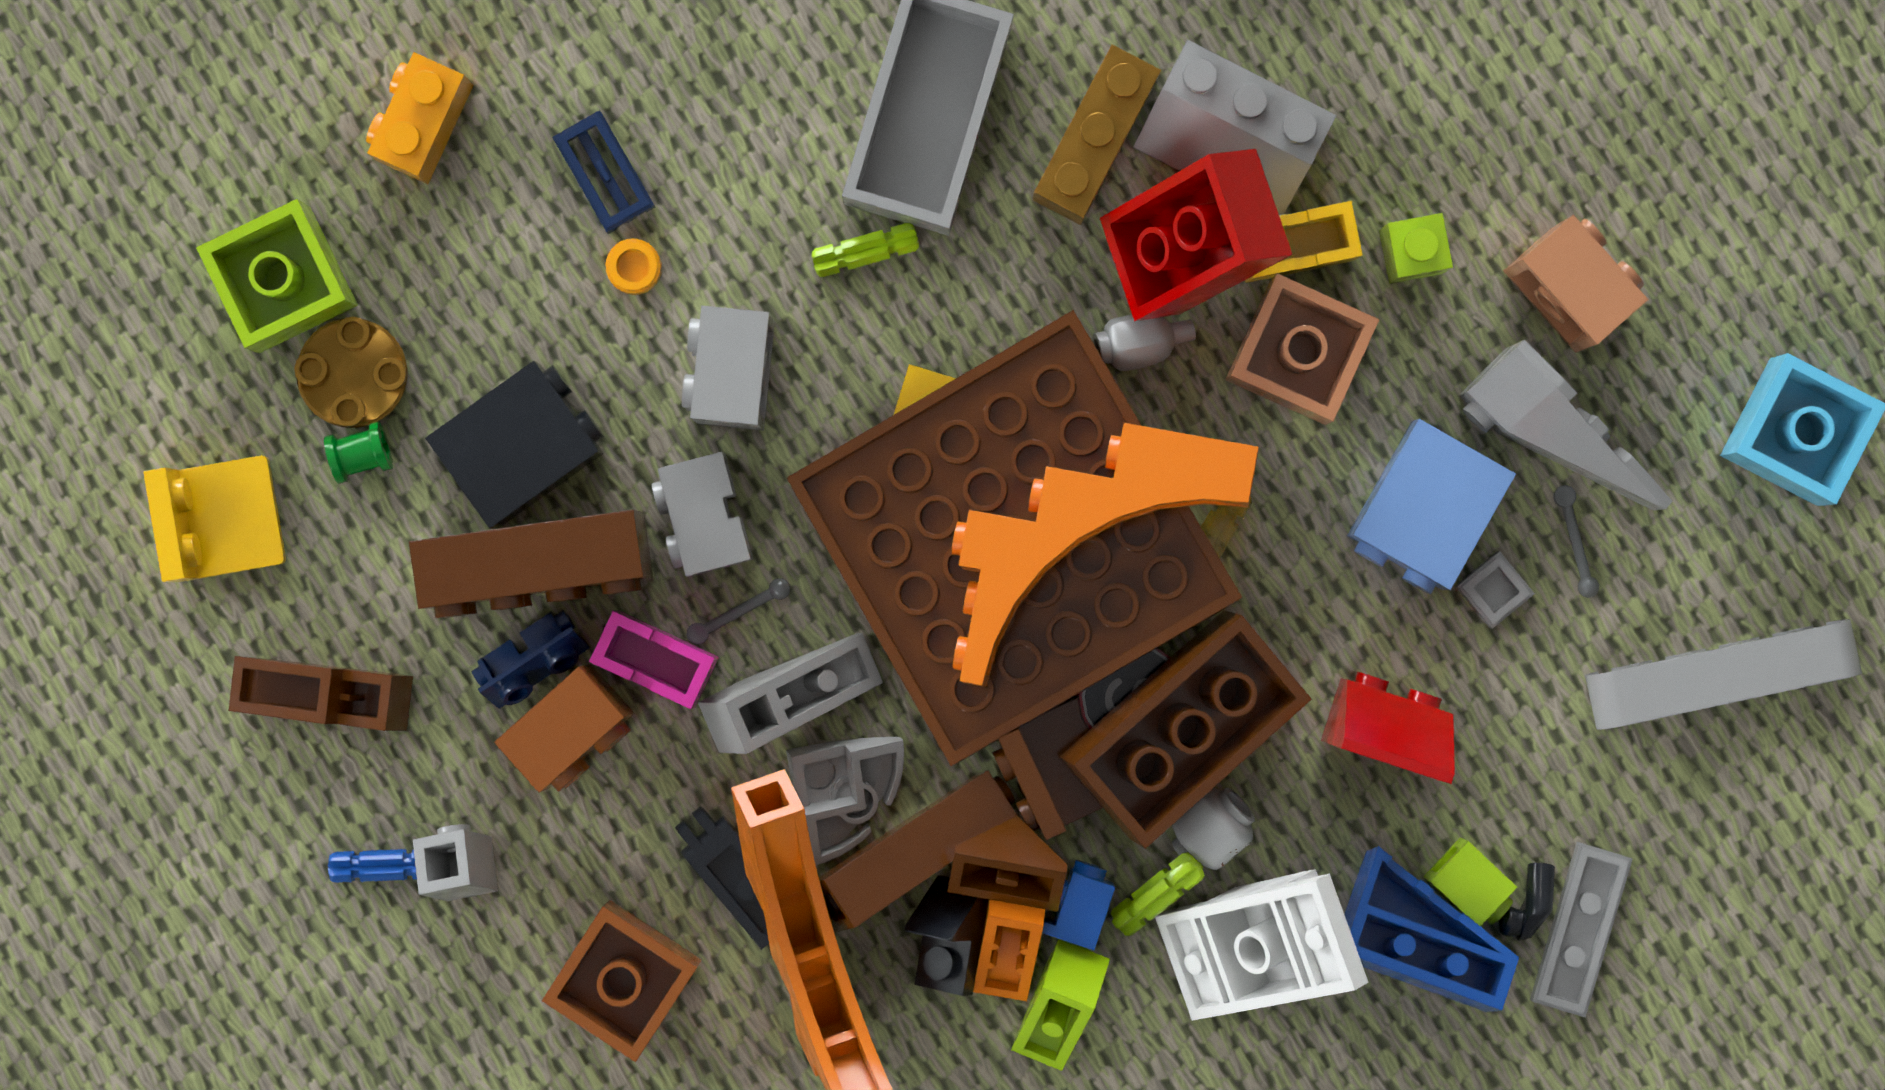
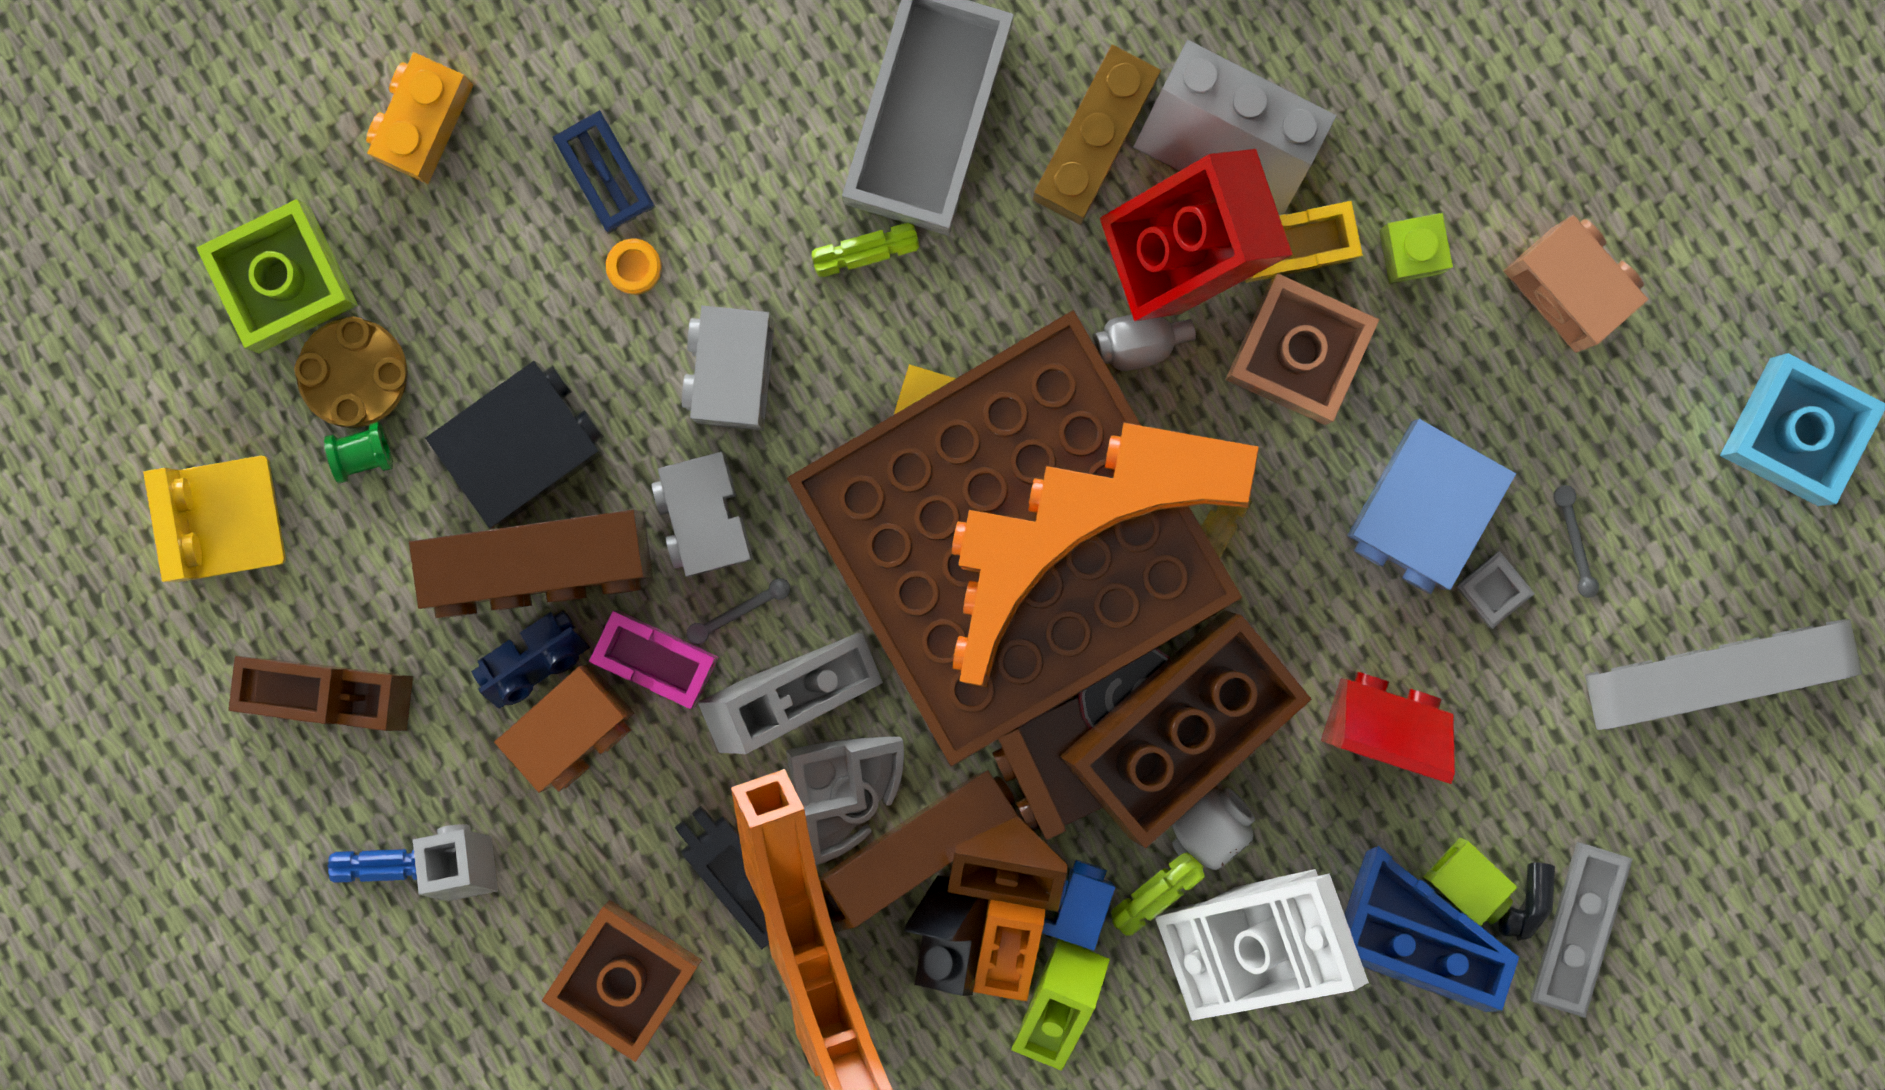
light grey wedge [1459,340,1673,511] -> none

